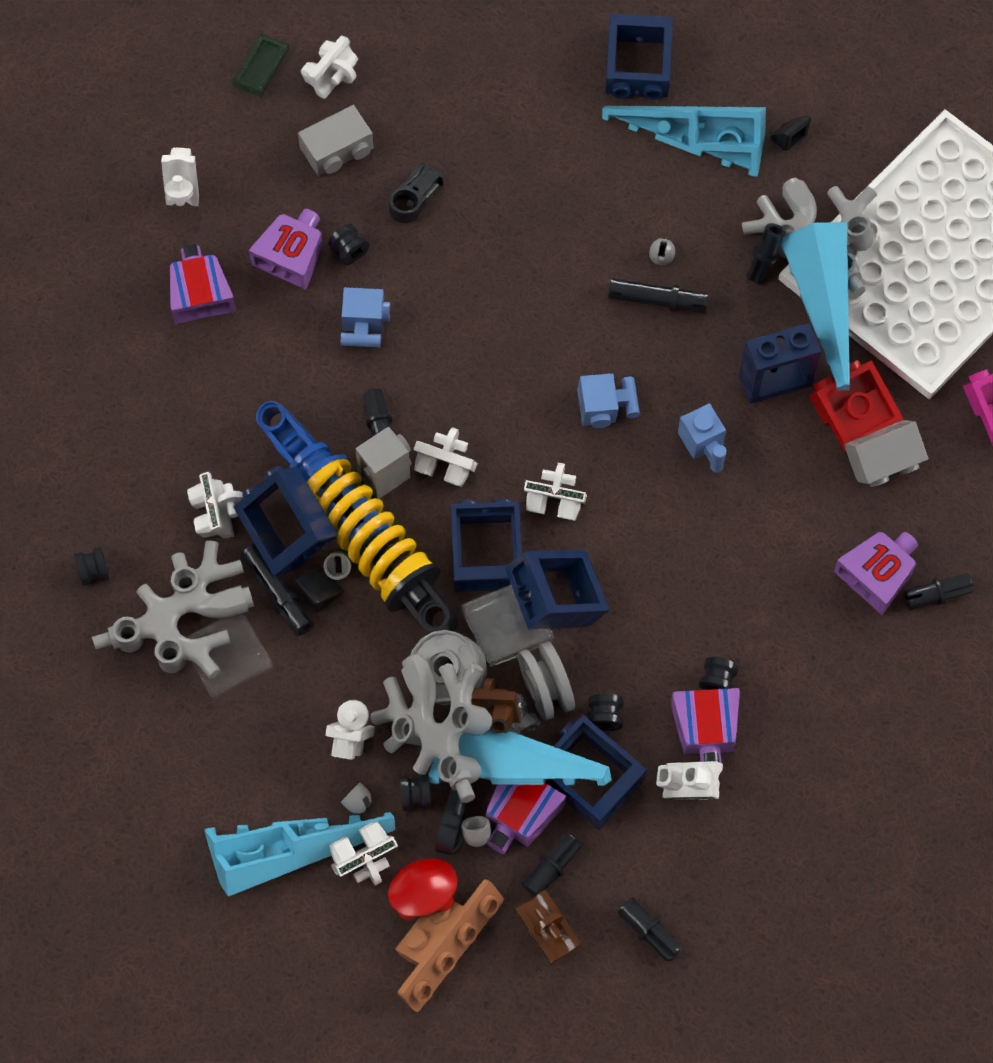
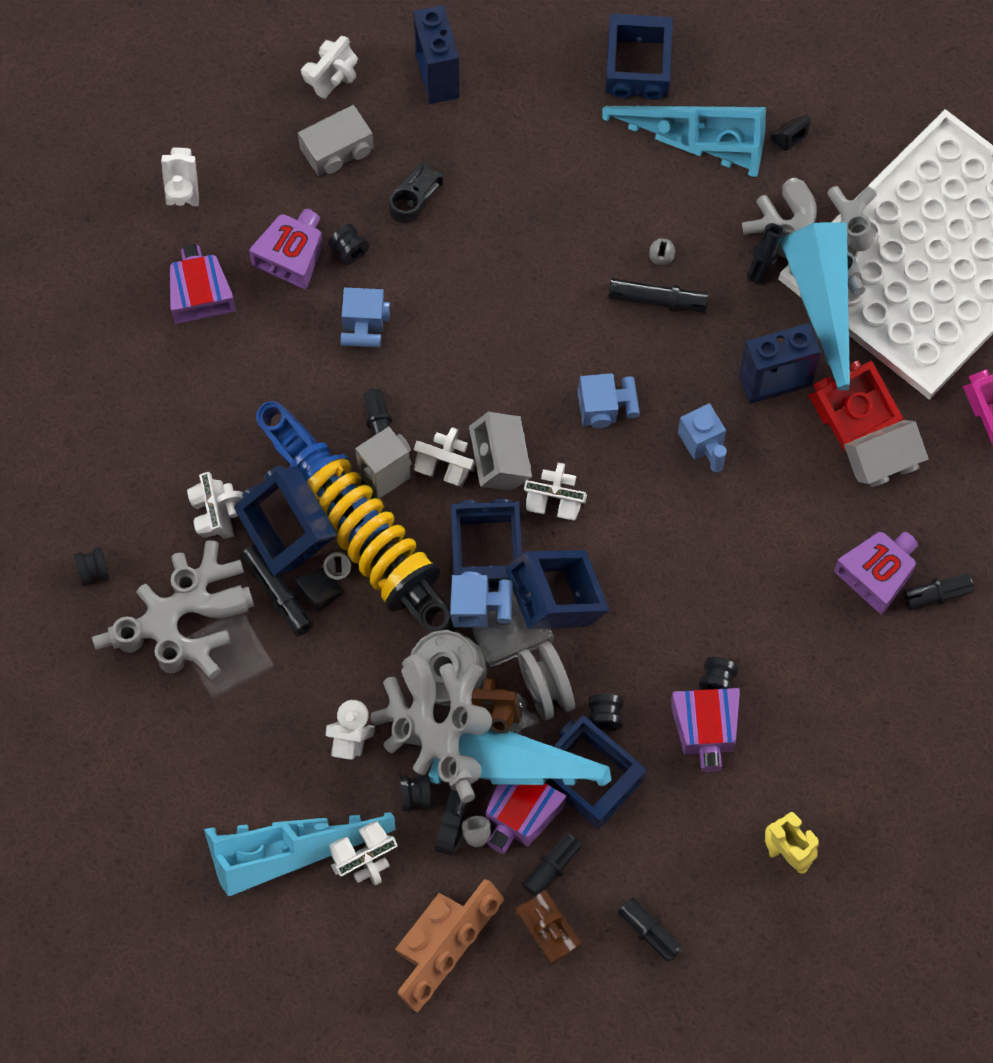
clear green tile [233,33,289,97] -> none
light grey hinge [340,782,372,813] -> none
red dish [388,858,458,920] -> none
white hips [656,761,723,800] -> none
none -> dark blue window [413,5,460,104]
none -> medium blue brick [450,572,513,627]
none -> light grey brick [469,412,532,491]
none -> light yellow animal [765,812,819,874]

